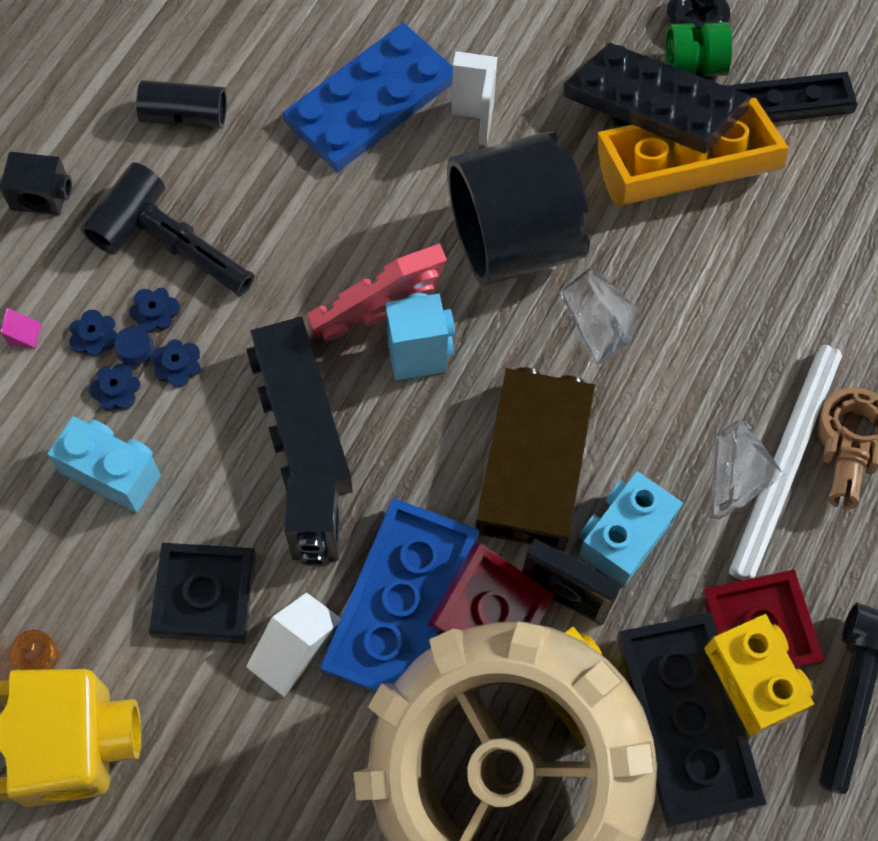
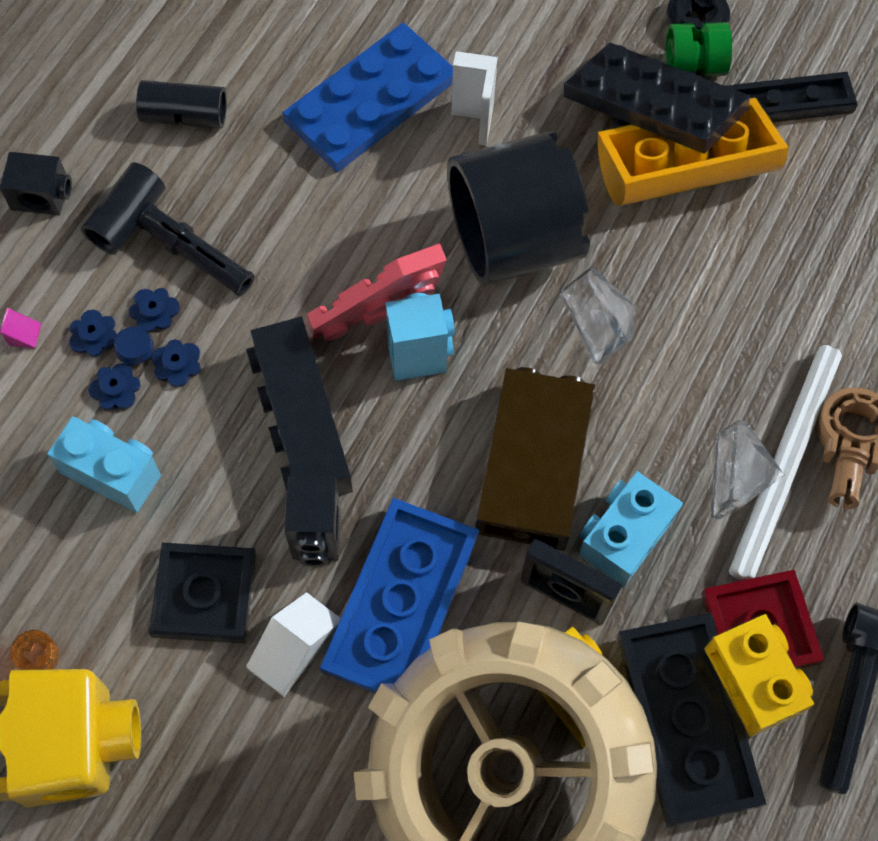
dark red plate [427,543,555,634] -> none

